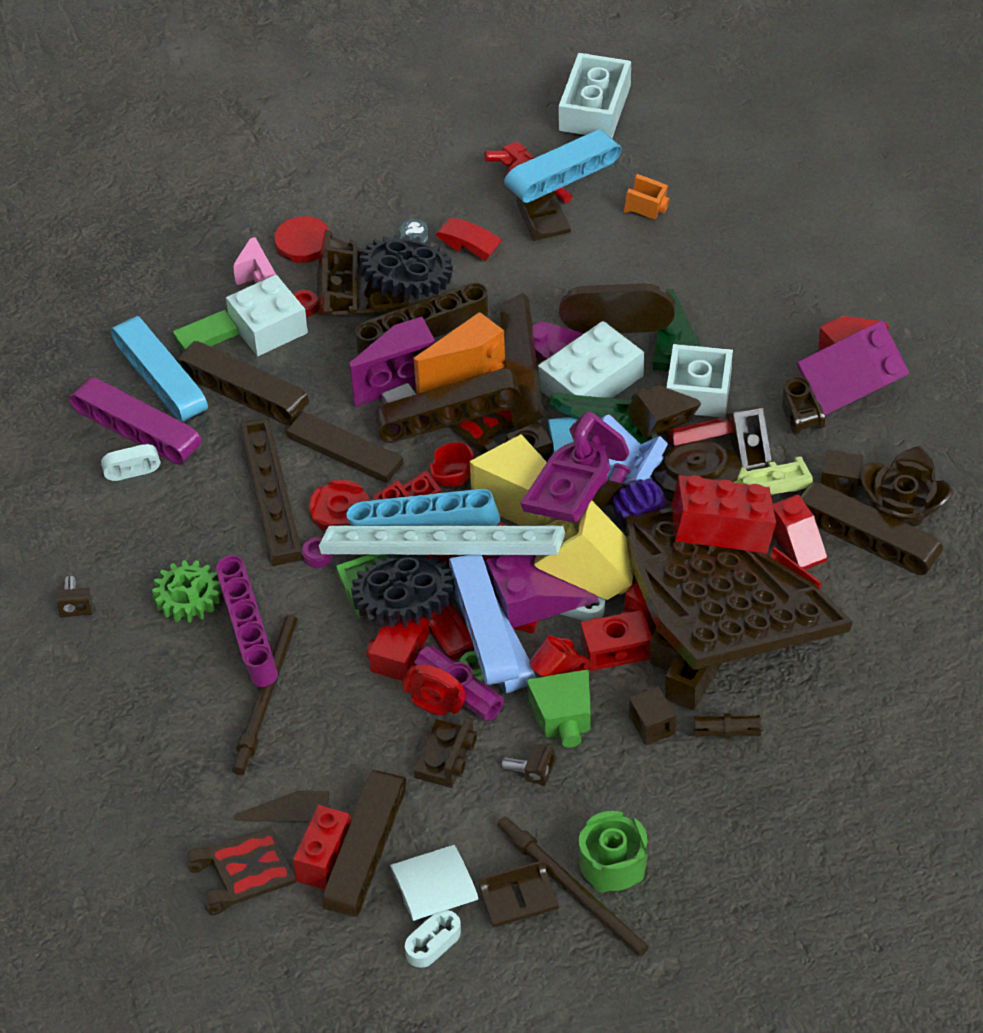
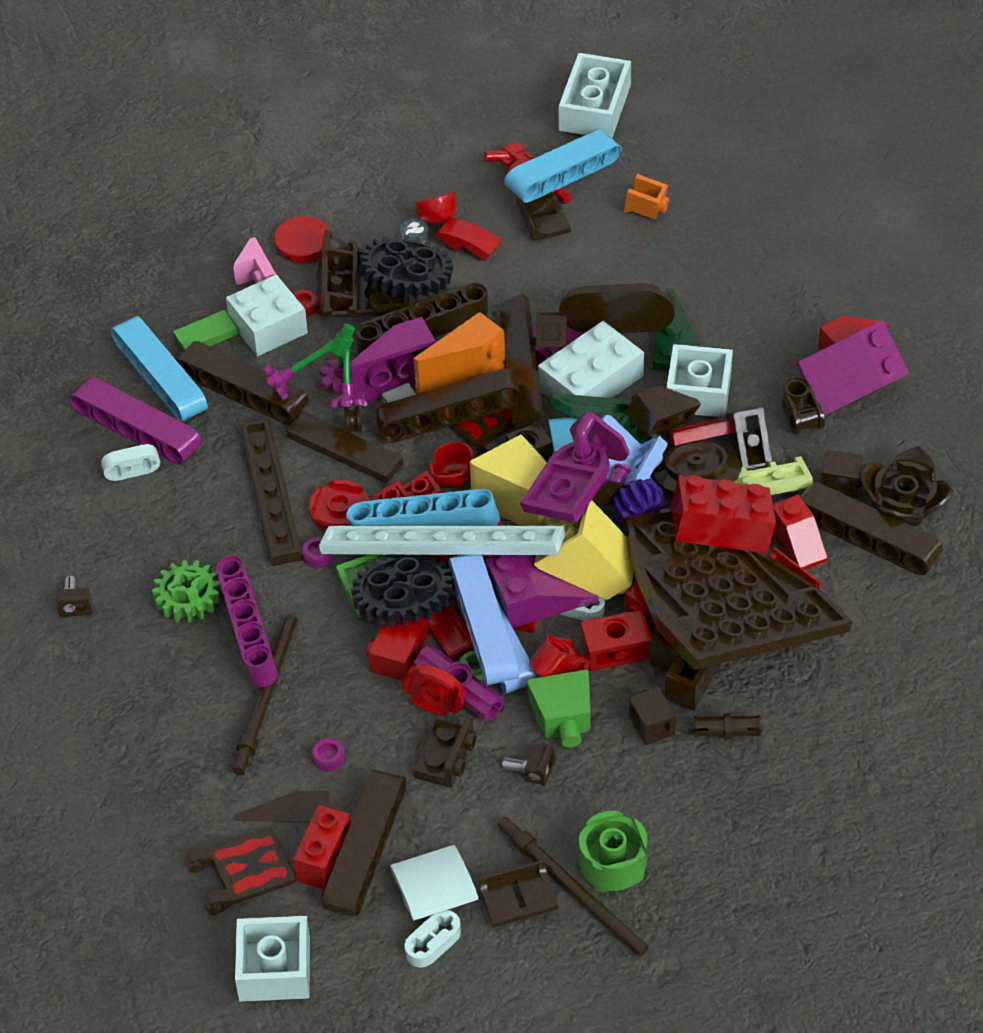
none -> light aqua brick [235,916,310,1002]
none -> magenta plant [263,323,368,408]
none -> magenta tile [312,738,345,772]
none -> dark brown bush [344,405,362,433]
none -> red hair [414,192,457,225]
none -> dark brown brick [536,312,567,347]

